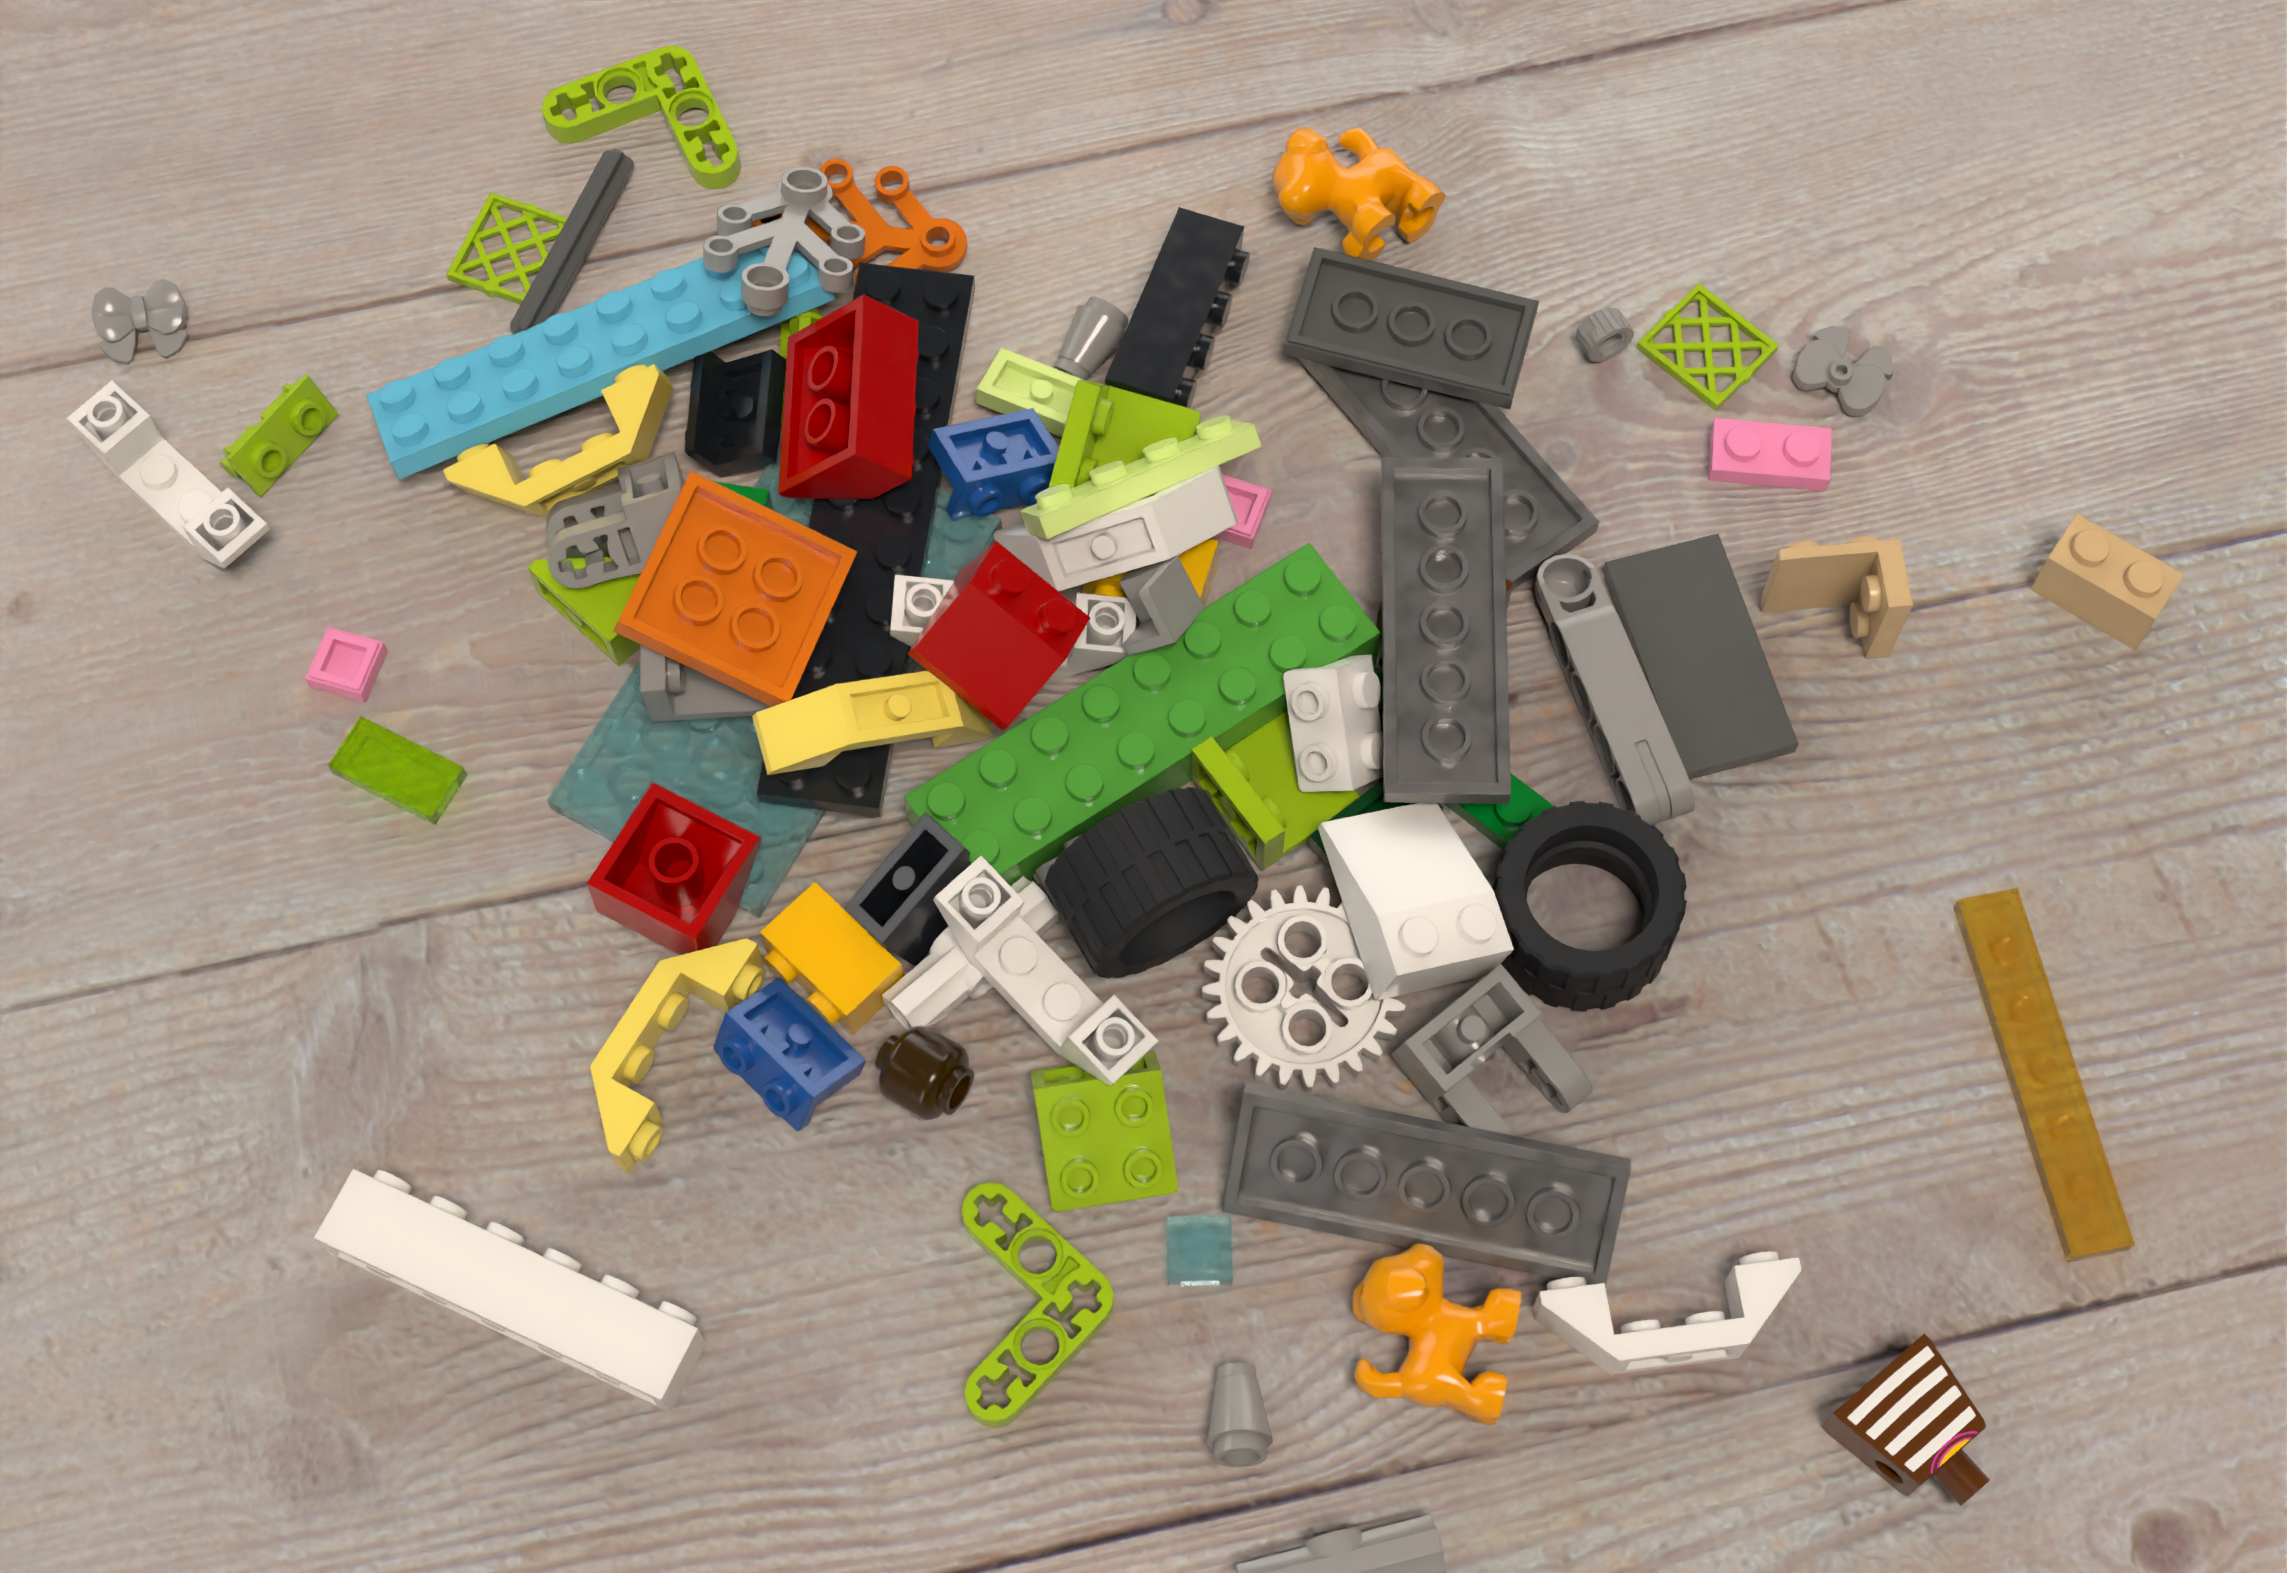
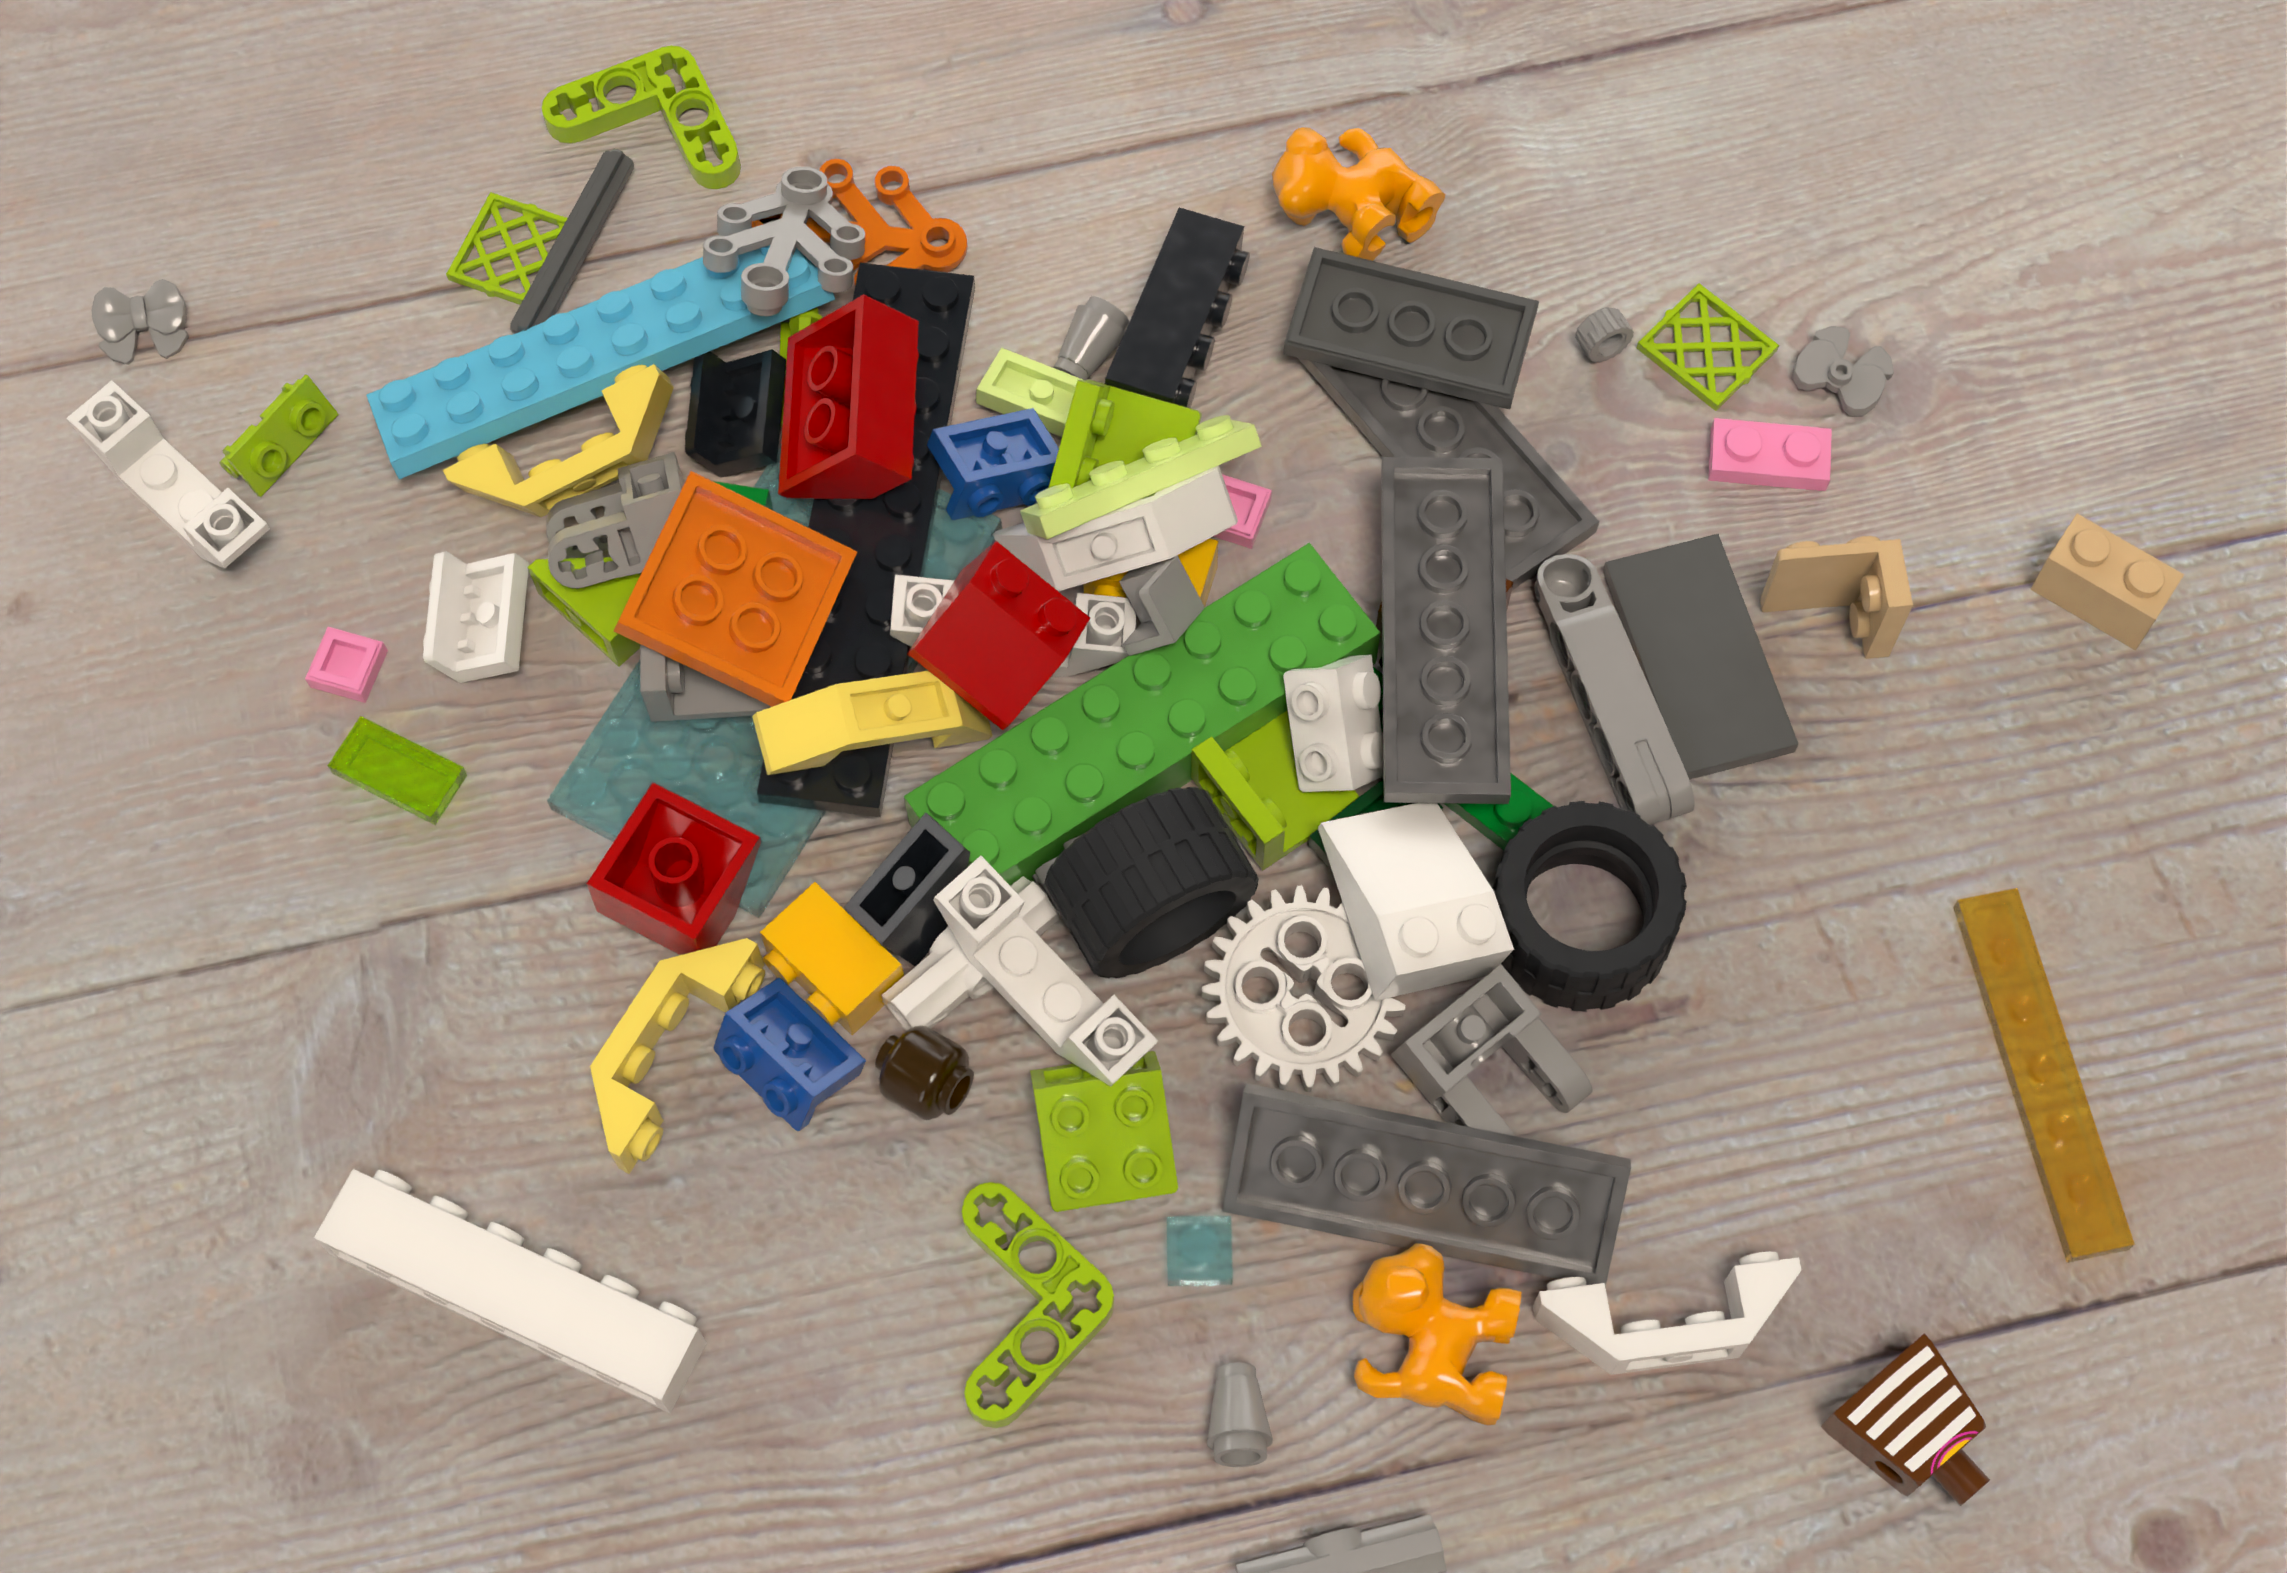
none -> white bracket [423,551,529,683]

